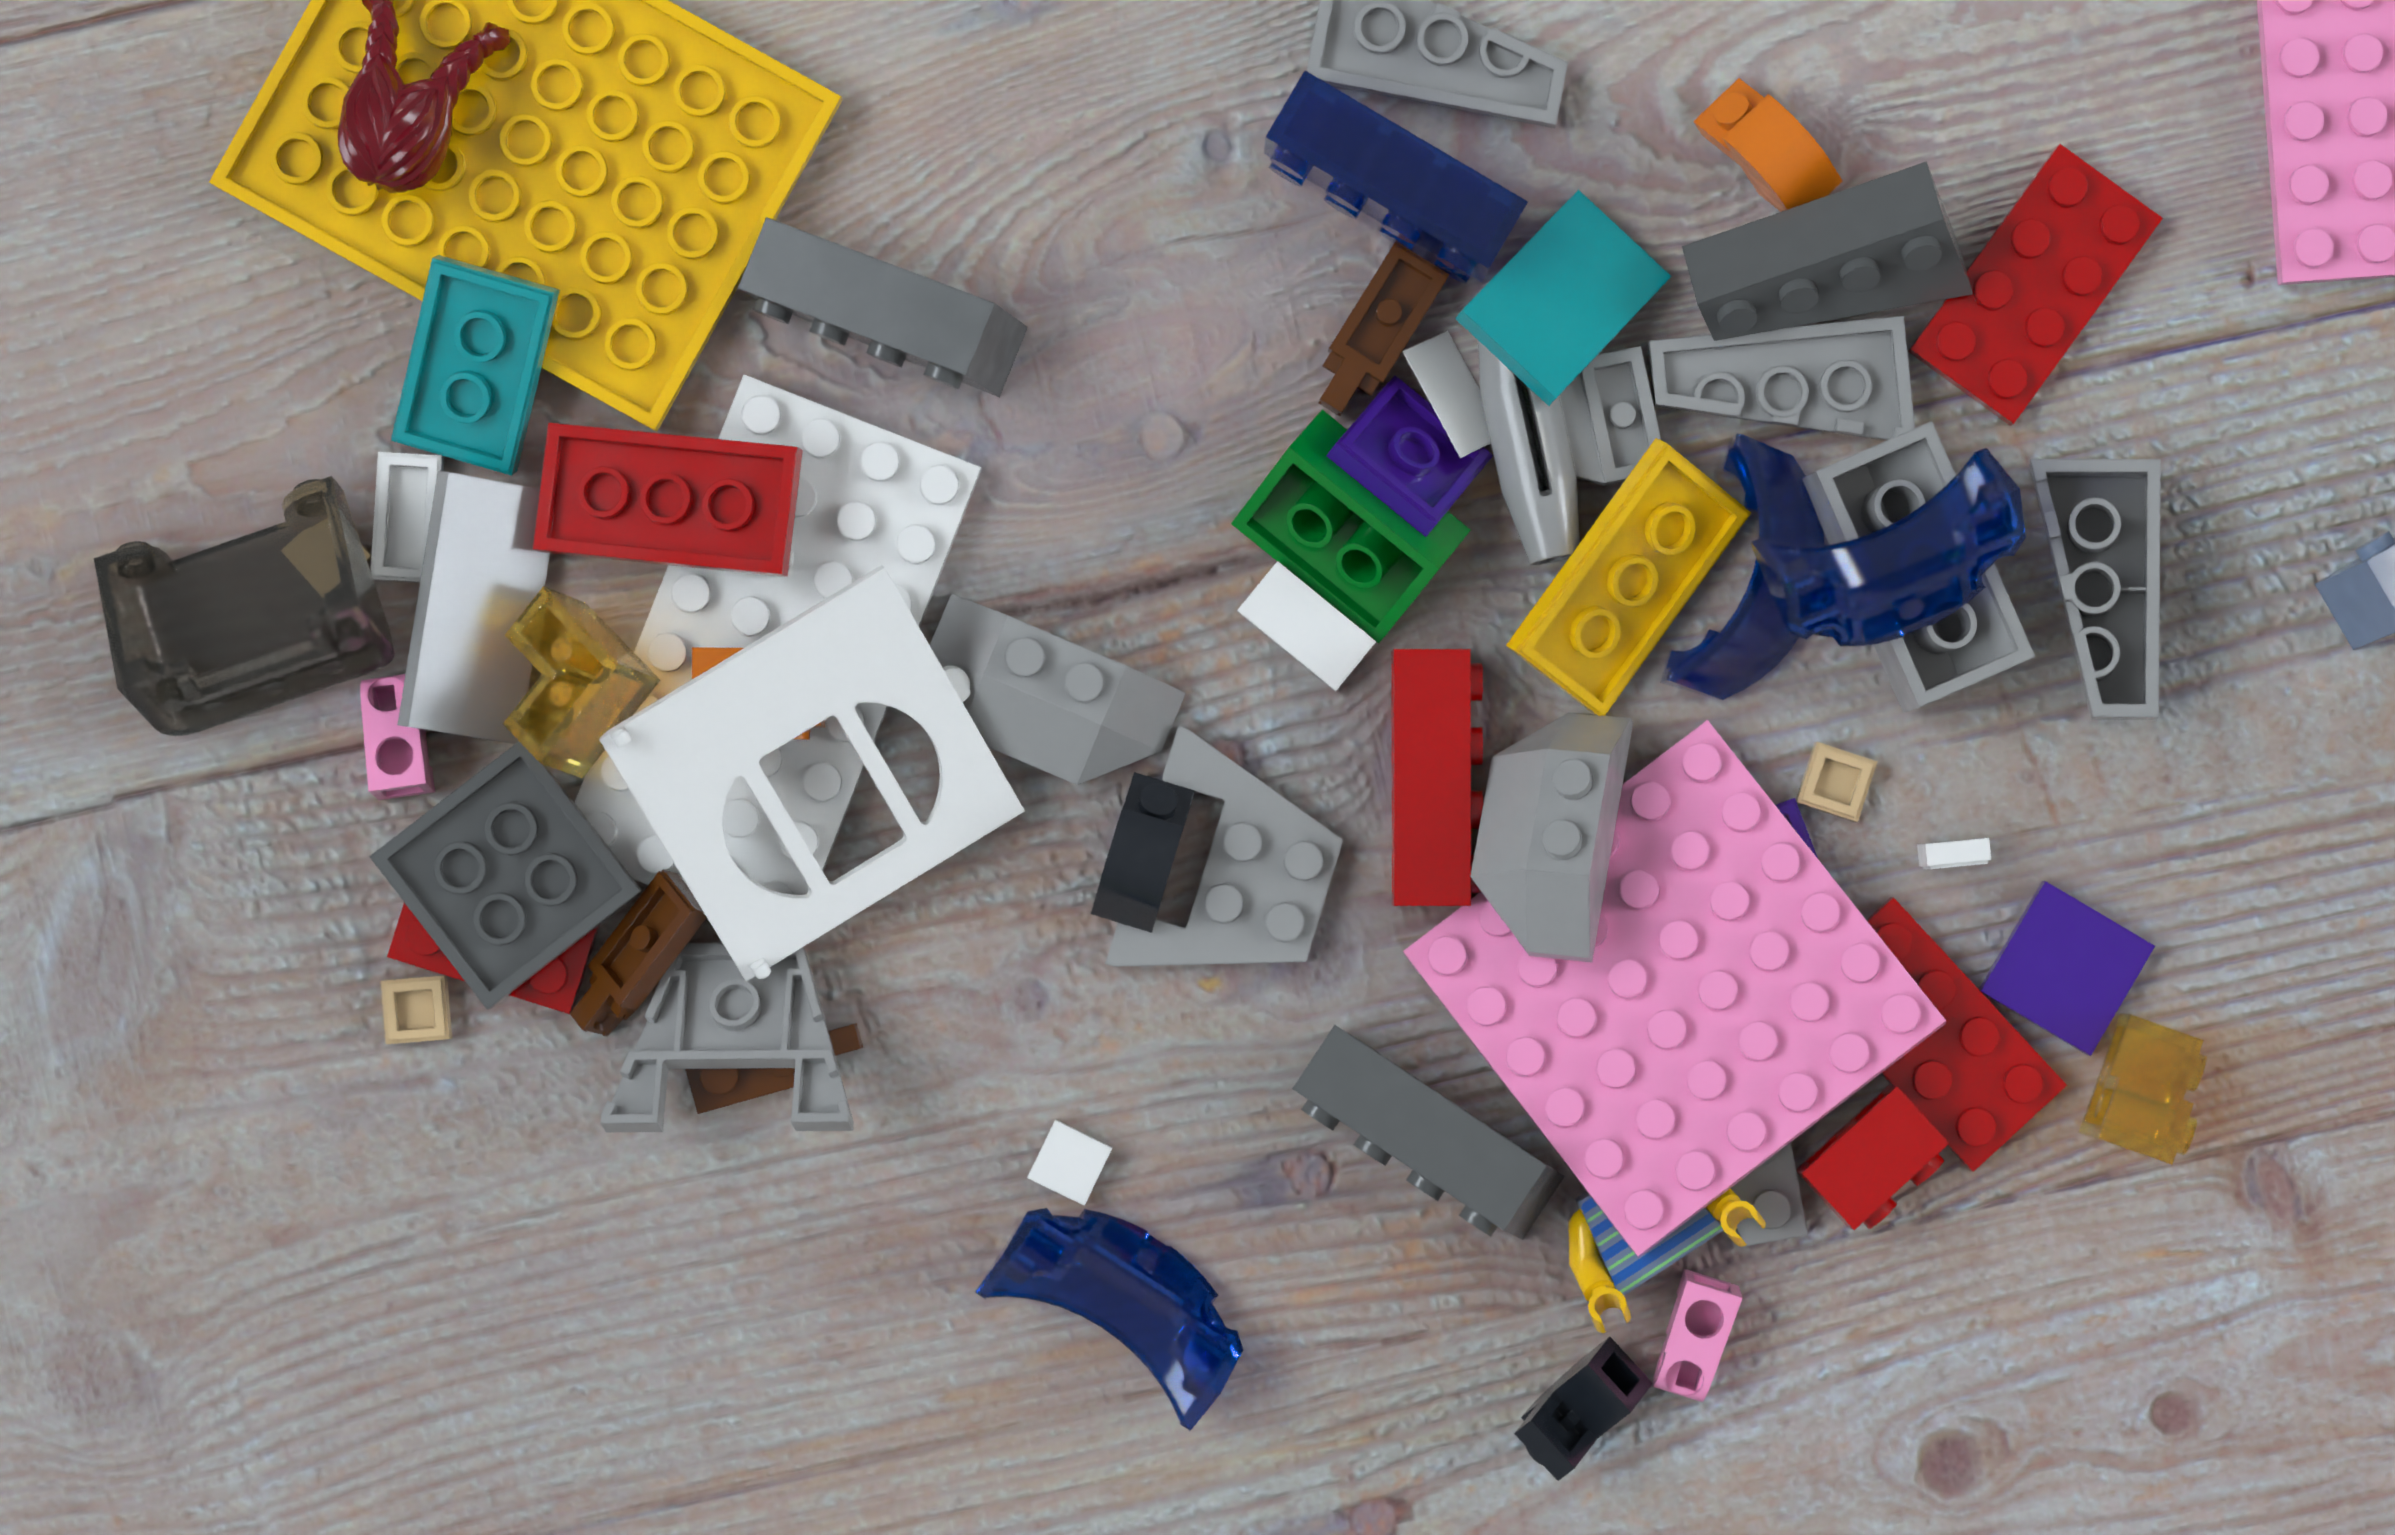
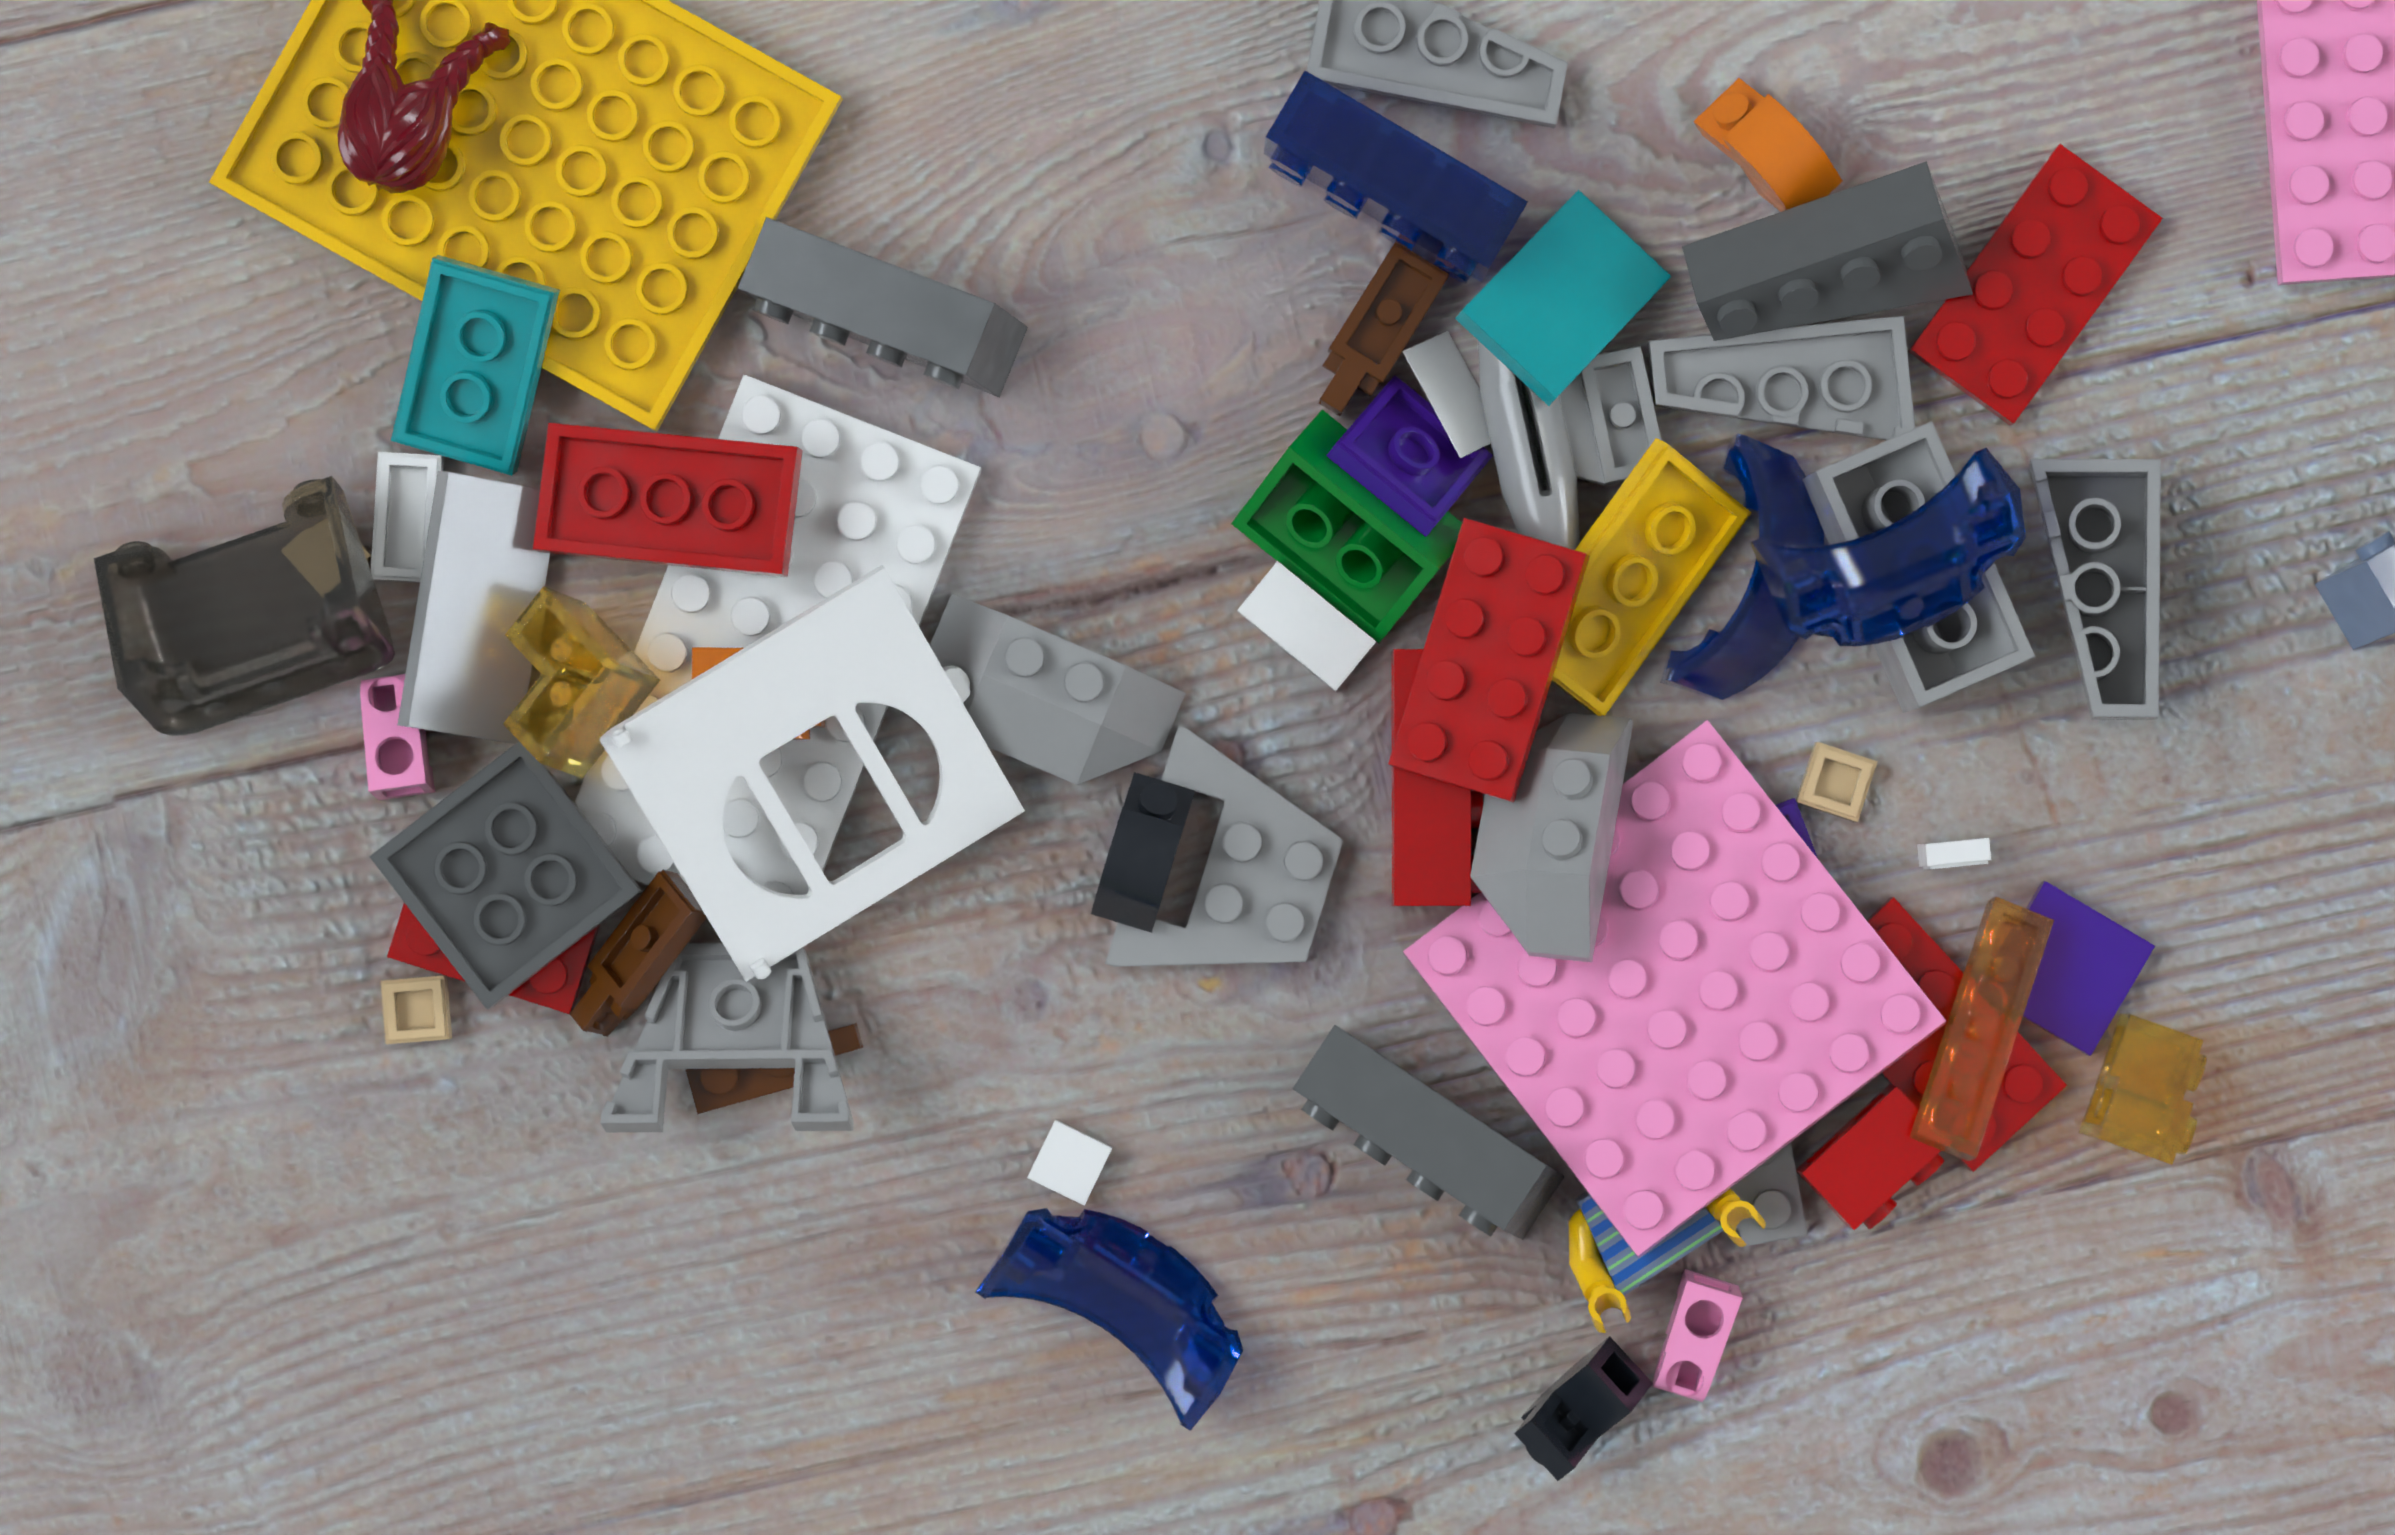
none -> red plate [1388,518,1590,803]
none -> clear orange plate [1909,897,2054,1161]

